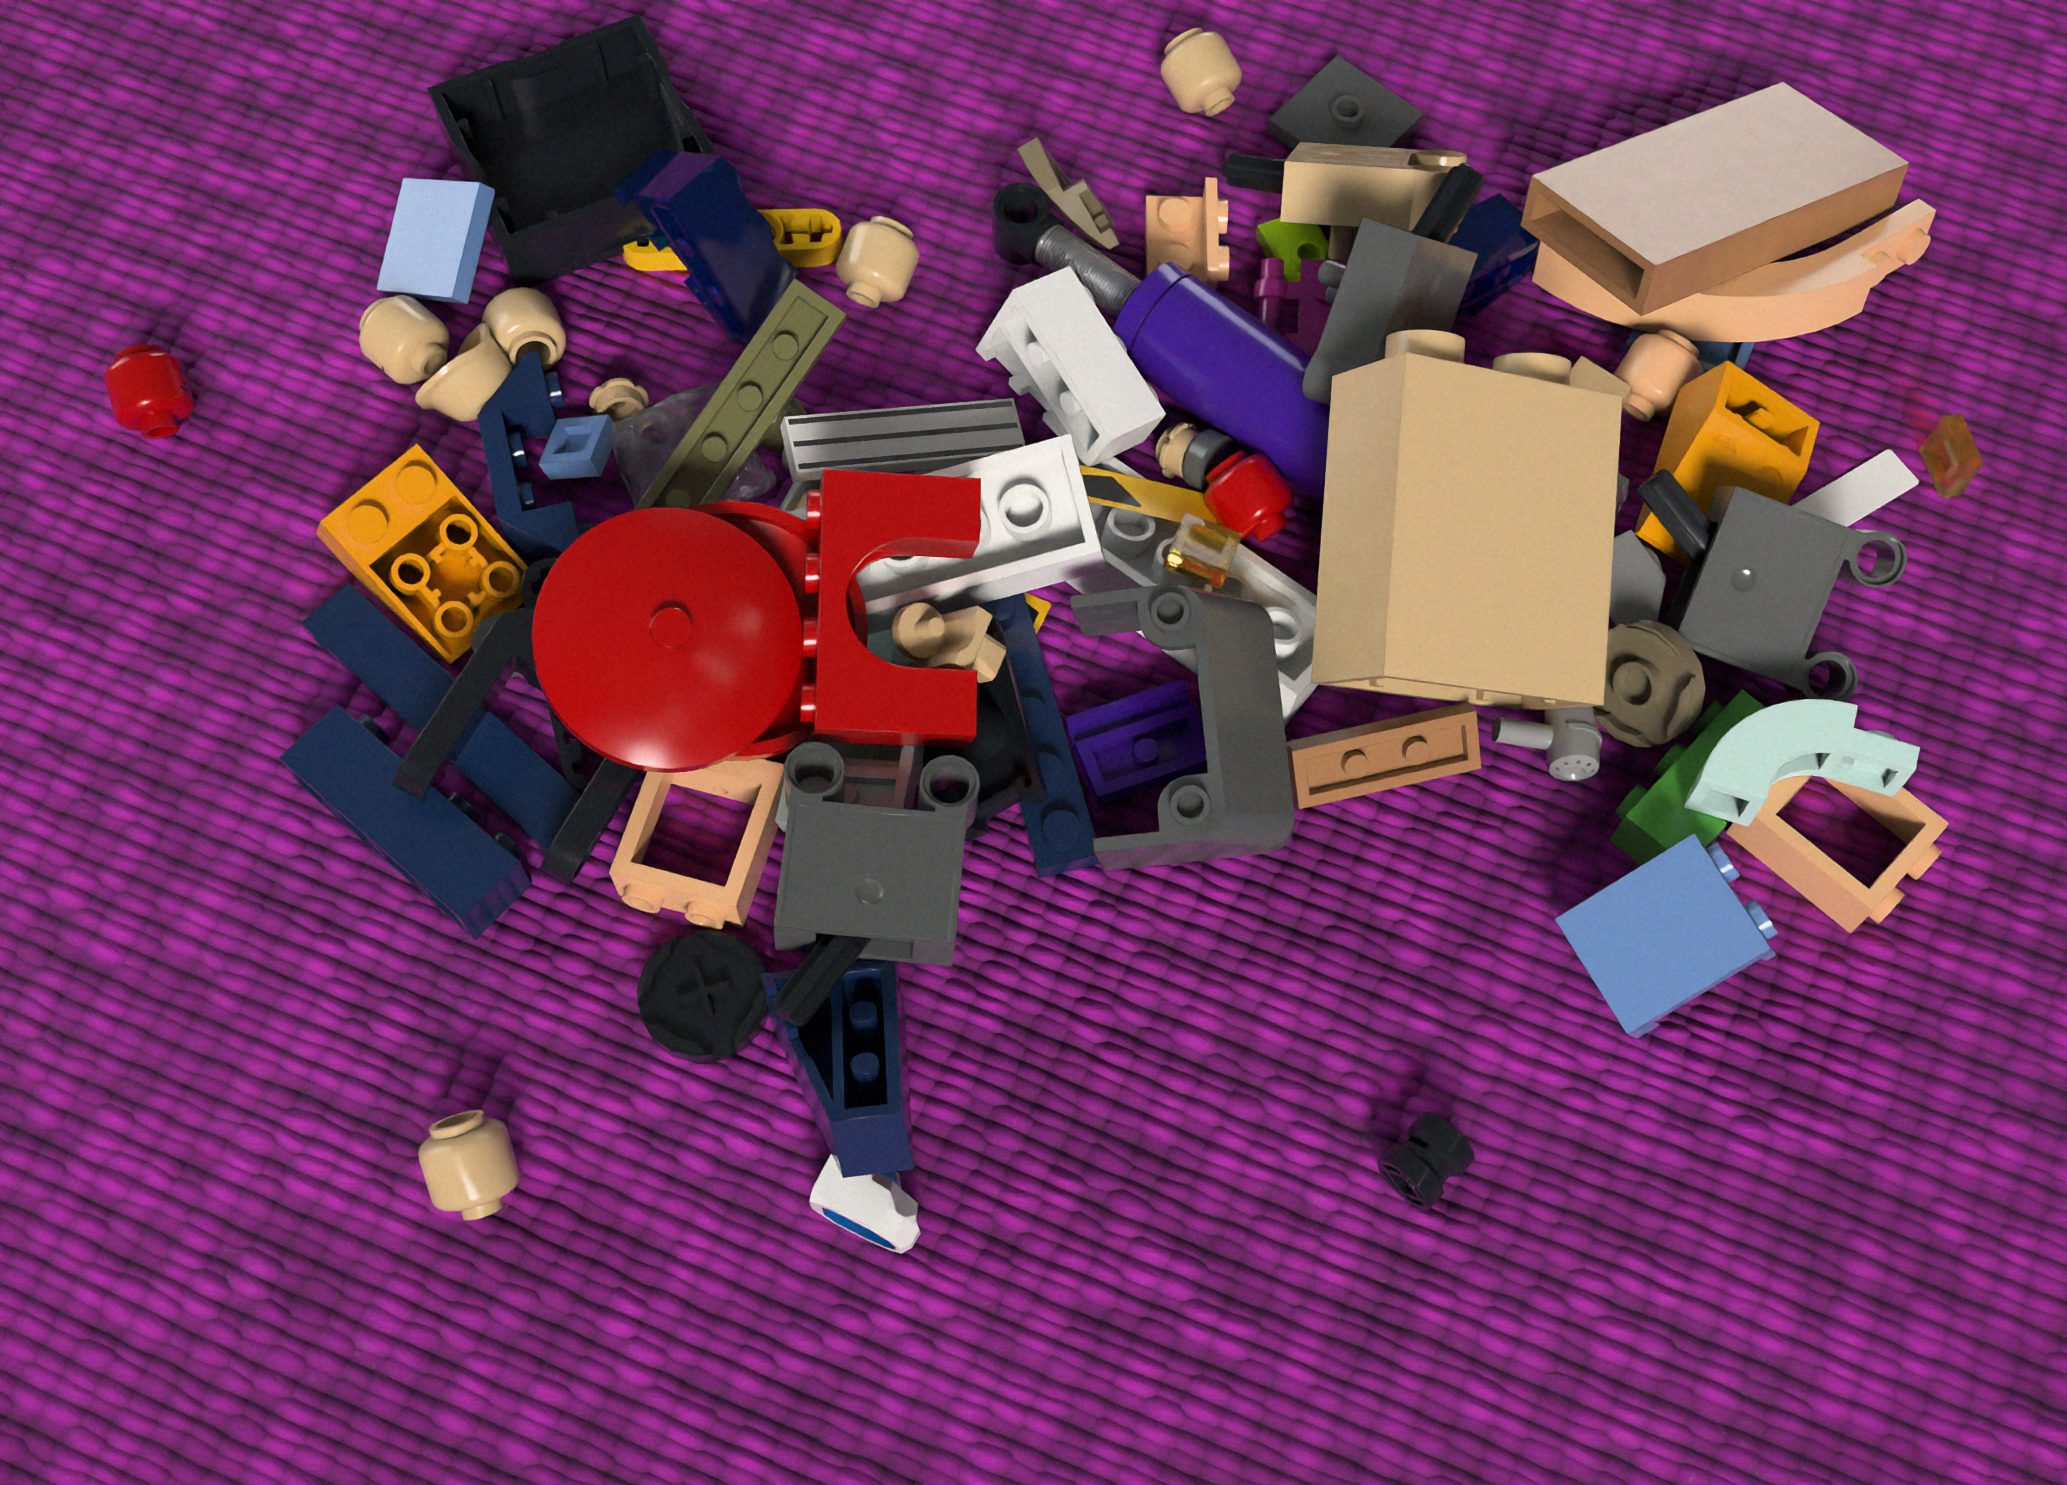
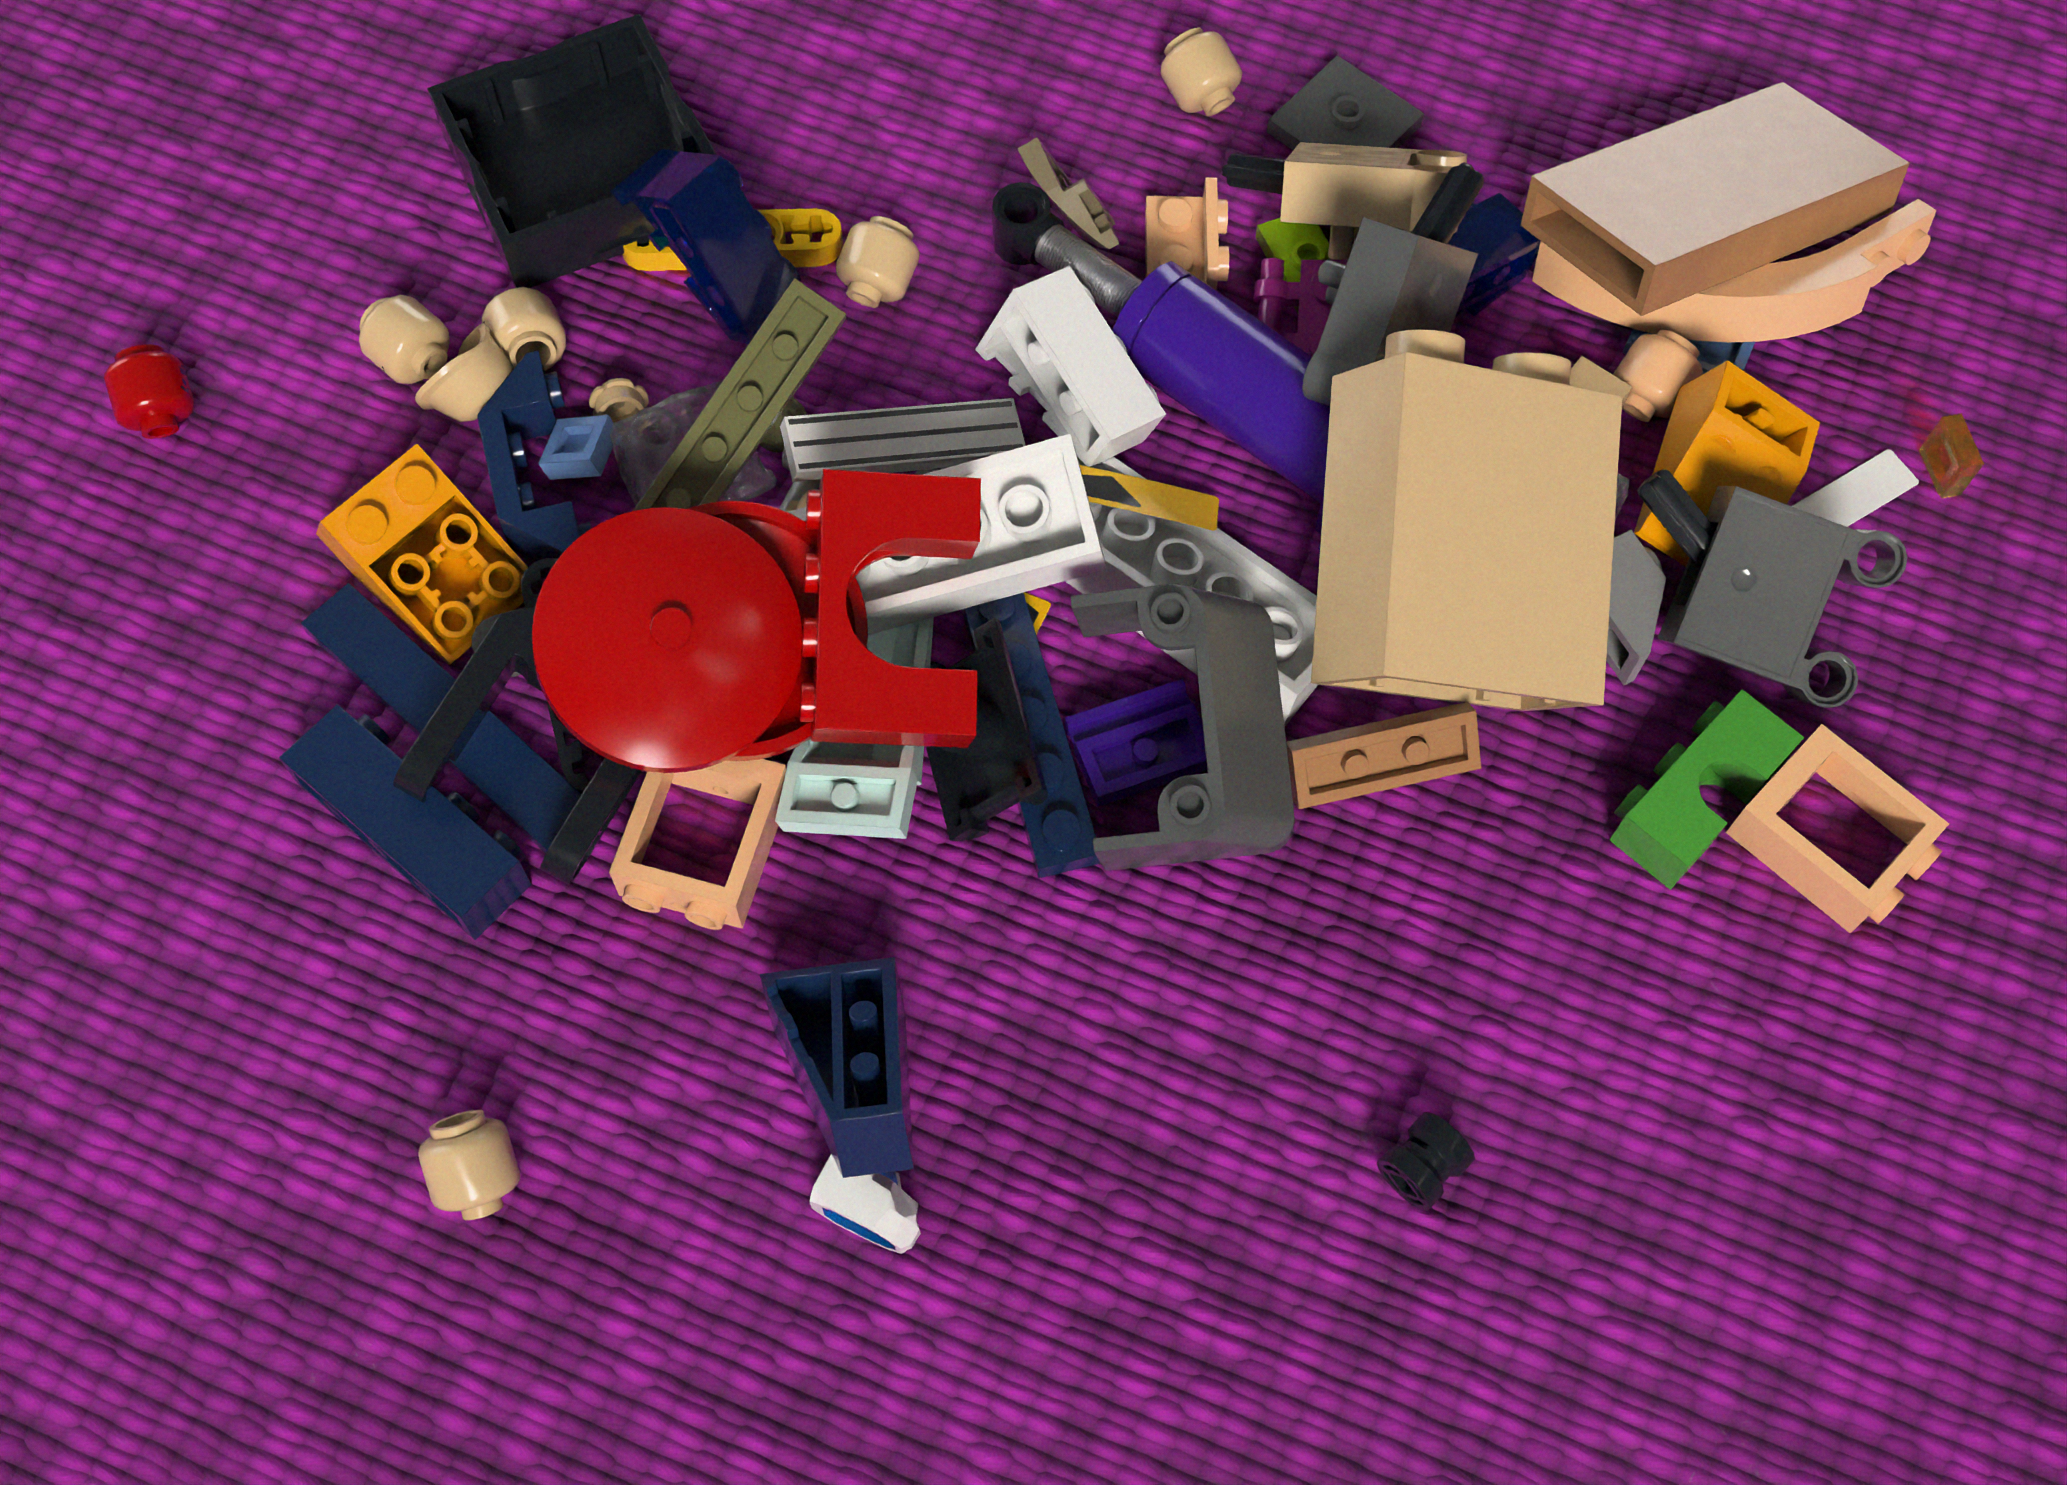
tile [376,178,495,304] -> none
black tile [637,929,769,1064] -> none
dark grey piece [772,742,980,1027] -> none
tan hips [891,603,1007,683] -> none
tan plate [1155,422,1200,479] -> none
clear yellow tile [1163,512,1243,589] -> none
dark grey tile [1182,429,1237,492] -> none
red head [1203,450,1294,544] -> none
light grey piece [1491,706,1602,781] -> none
medium blue panel [1555,834,1778,1039] -> none
dark tan tile [1593,619,1706,747] -> none
light aqua arch [1683,699,1920,827] -> none

